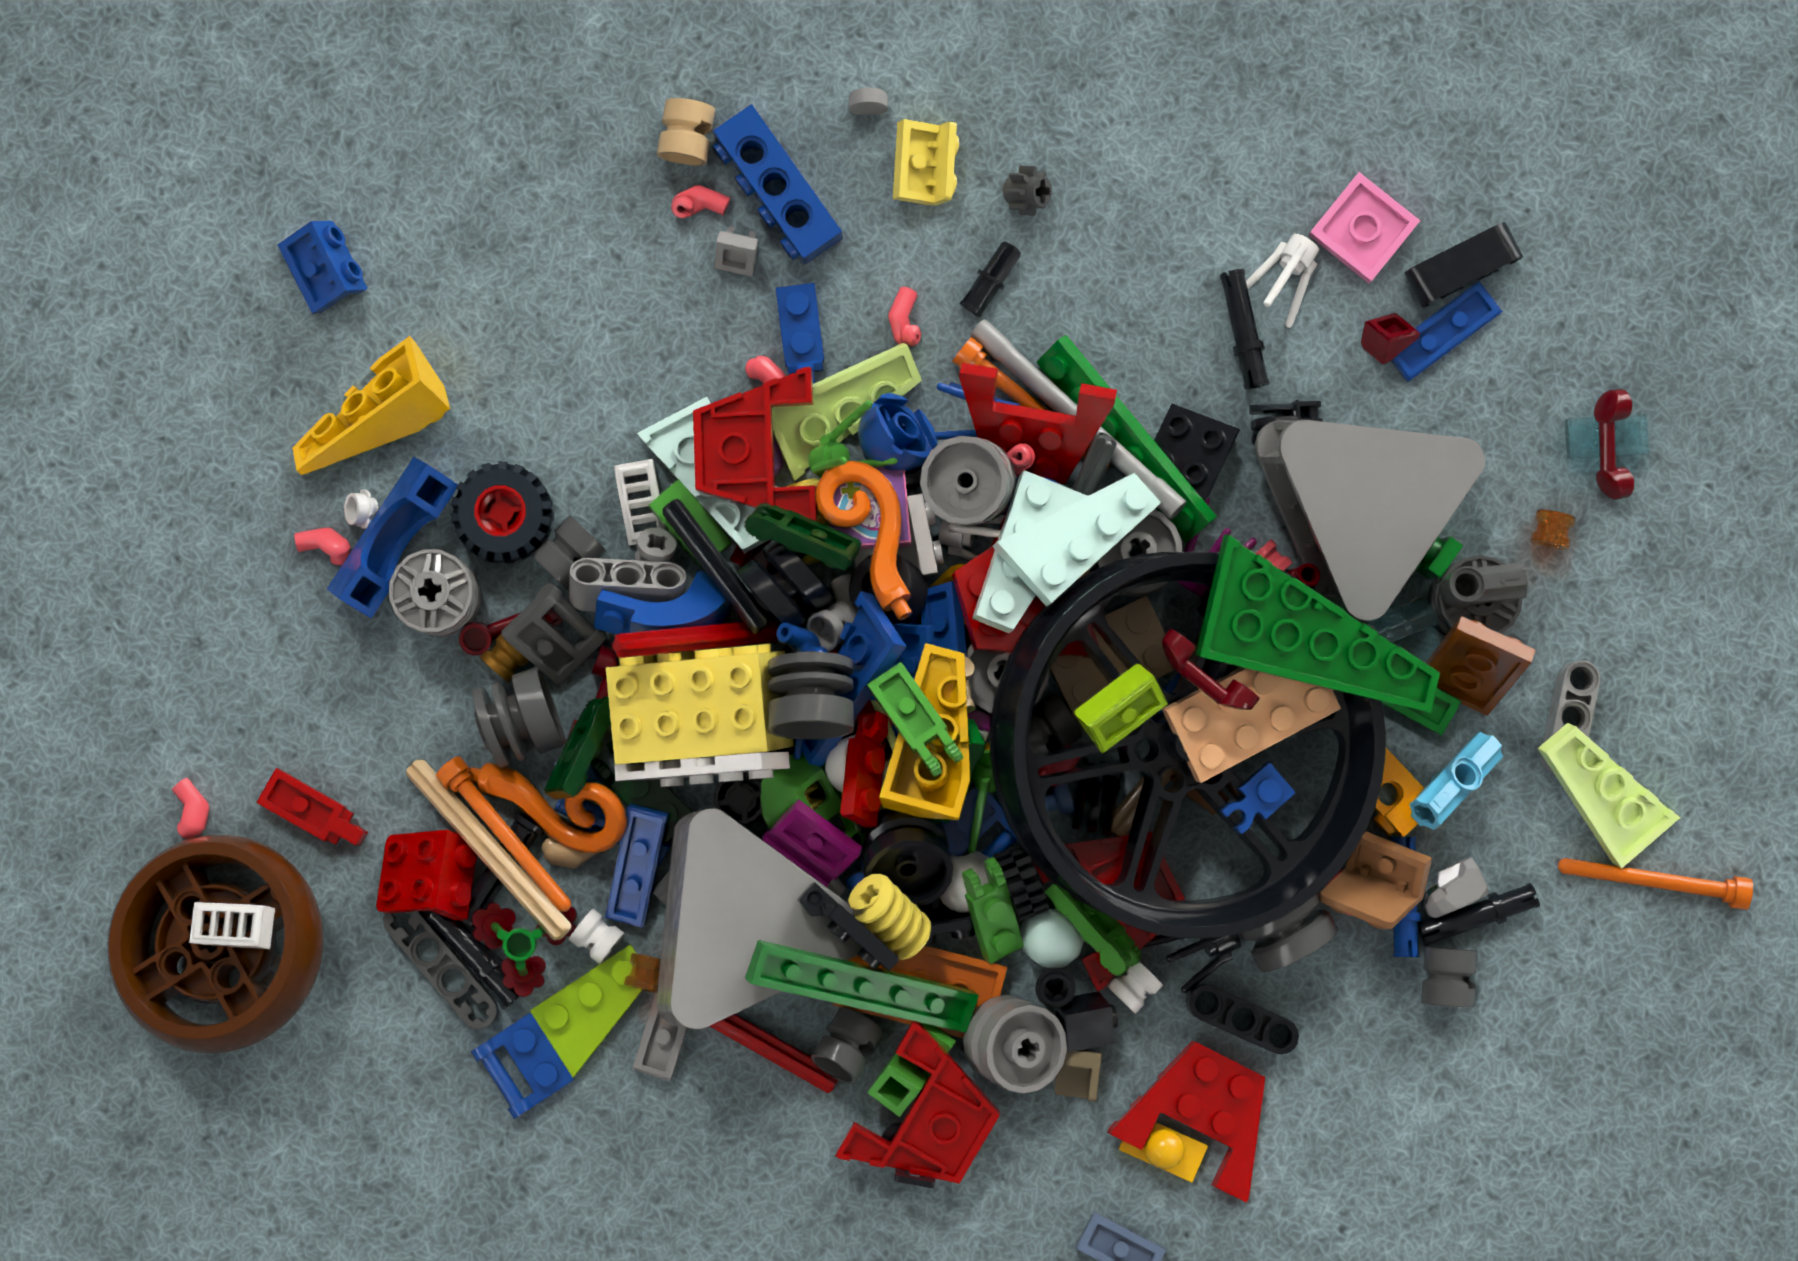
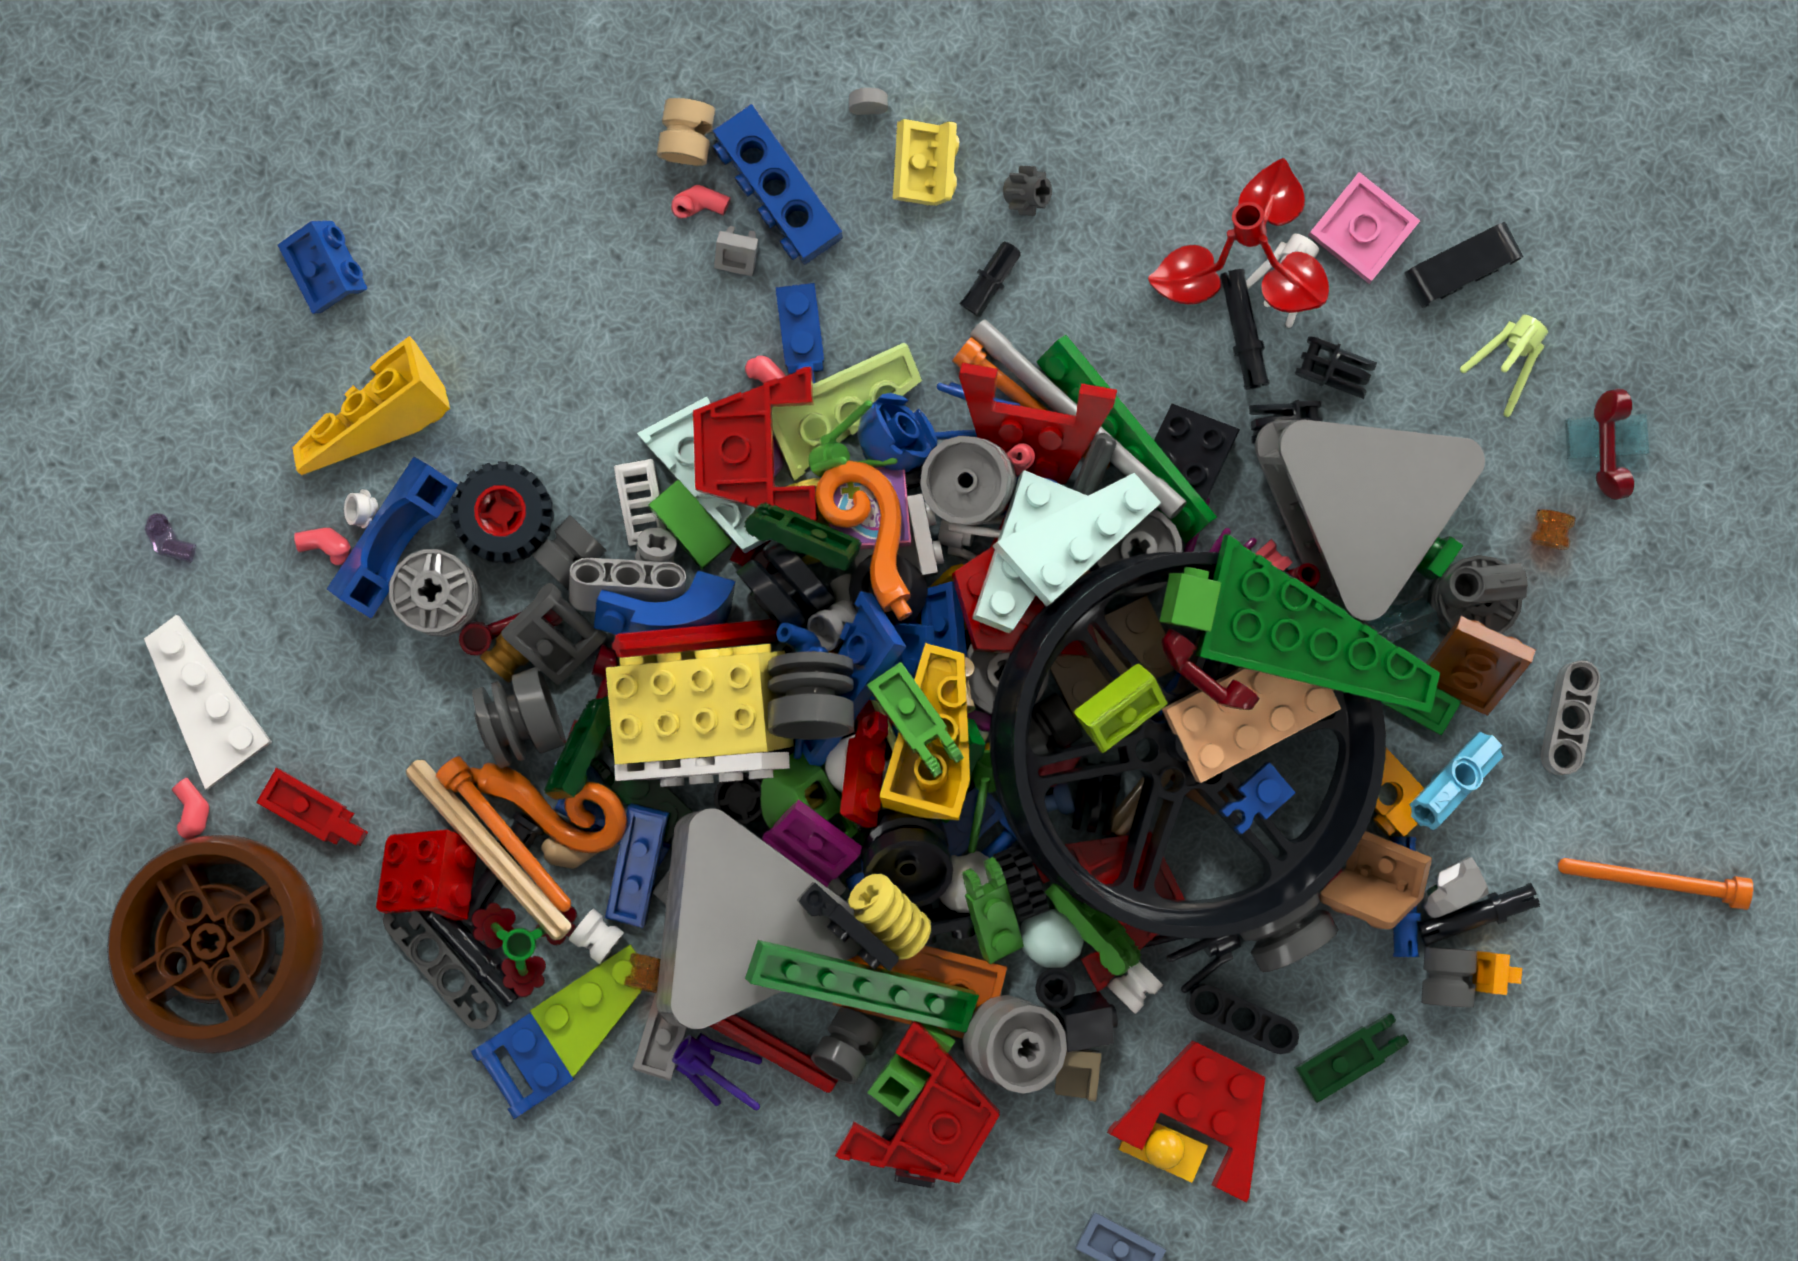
white slope [189,902,275,949] -> none
black axle [662,499,770,634] -> none
coral arm [888,287,921,346] -> none
dark red slope [1361,313,1420,364] -> none
blue tile [1391,281,1503,383] -> none
yellowish green wing [1538,723,1680,869] -> none
none -> white wing [144,615,272,790]
none -> clear purple arm [145,513,197,563]
none -> dark purple plant [672,1033,762,1111]
none -> red plant [1148,158,1329,313]
none -> bright green brick [1159,567,1221,632]
none -> dark green hinge [1294,1013,1409,1103]
none -> black arm [1295,336,1377,399]
none -> yellowish green plant [1460,315,1548,417]
none -> light orange tile [1472,951,1522,995]

